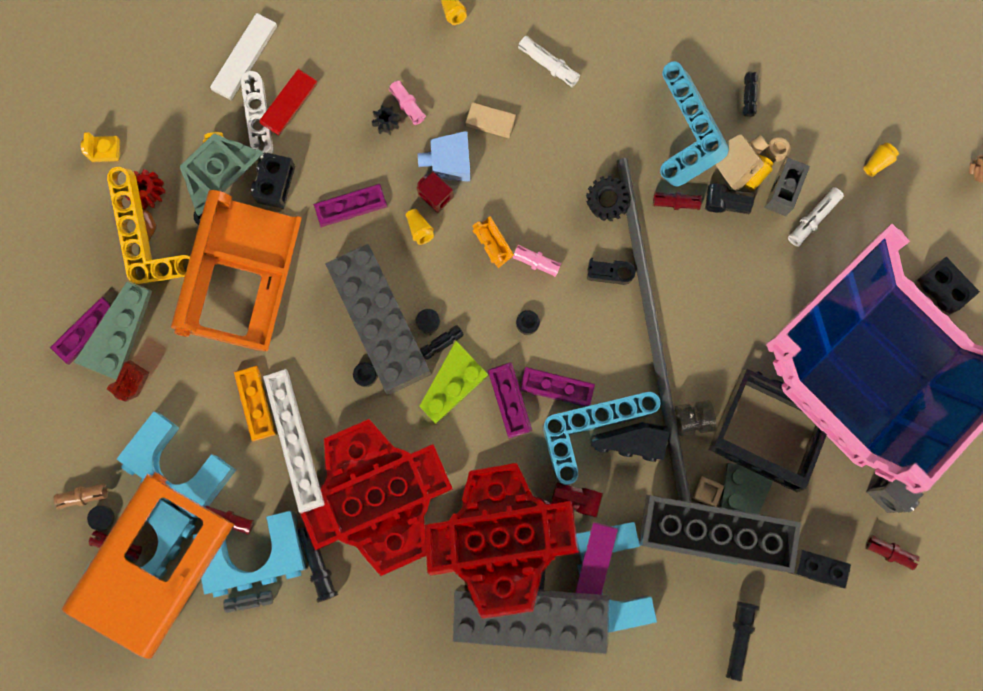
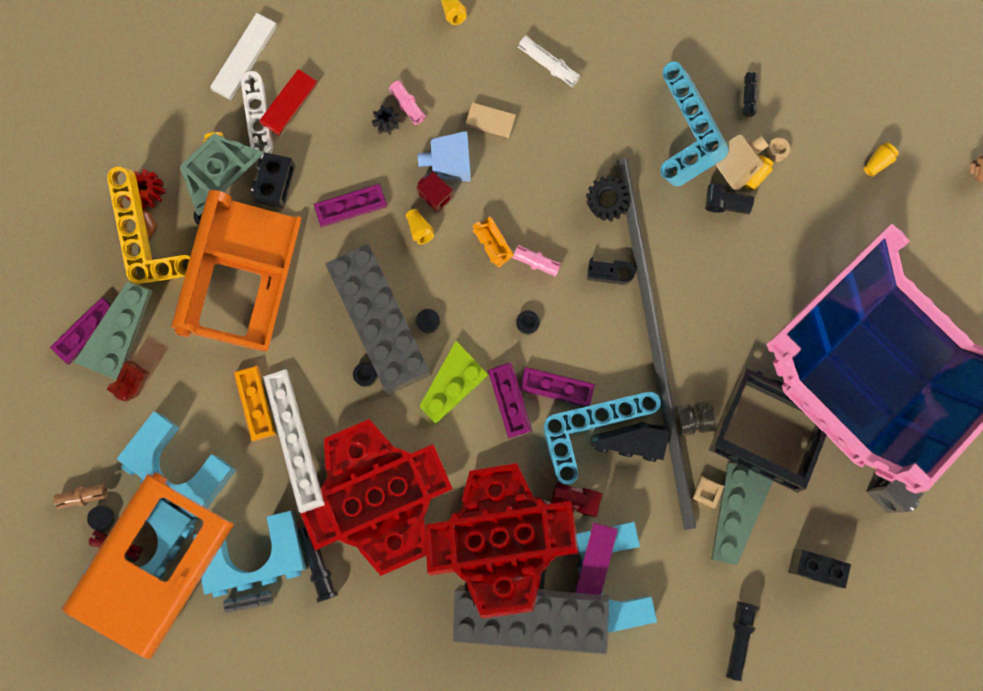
yellow bracket [81,132,120,162] -> none
dark red pin [201,505,254,535] -> none
black axle [420,325,463,360] -> none
dark grey brick [639,495,801,574] -> none
dark red pin [653,191,702,210] -> none
dark grey brick [764,158,810,216] -> none
white pin [788,187,844,247] -> none
dark red pin [865,535,919,570] -> none
black brick [917,257,980,315] -> none

